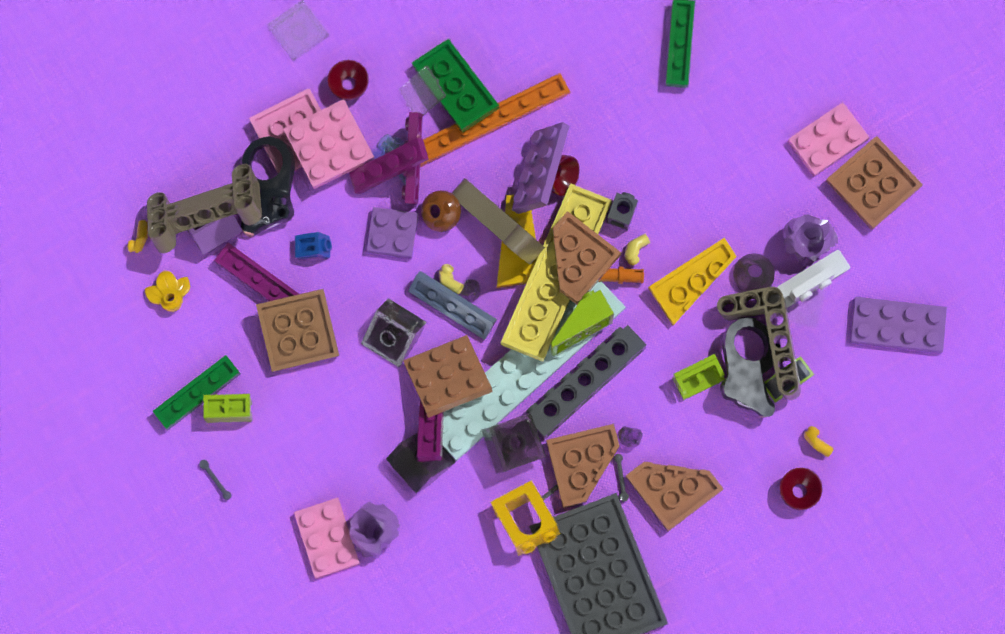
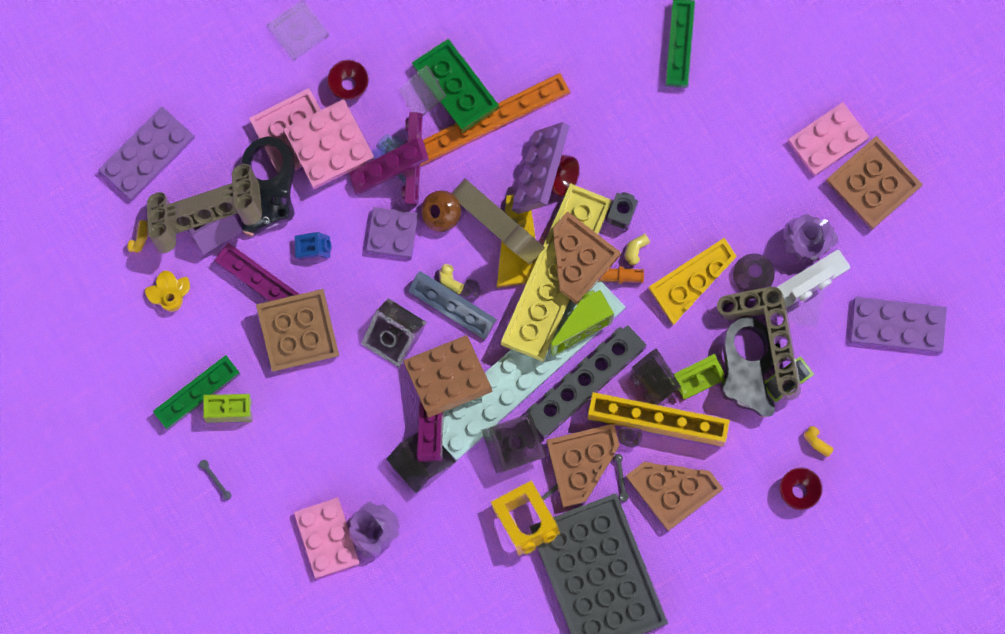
none -> medium lavender plate [99,106,195,201]
none -> yellow brick [587,392,730,447]
none -> clear smoke slope [630,348,681,406]

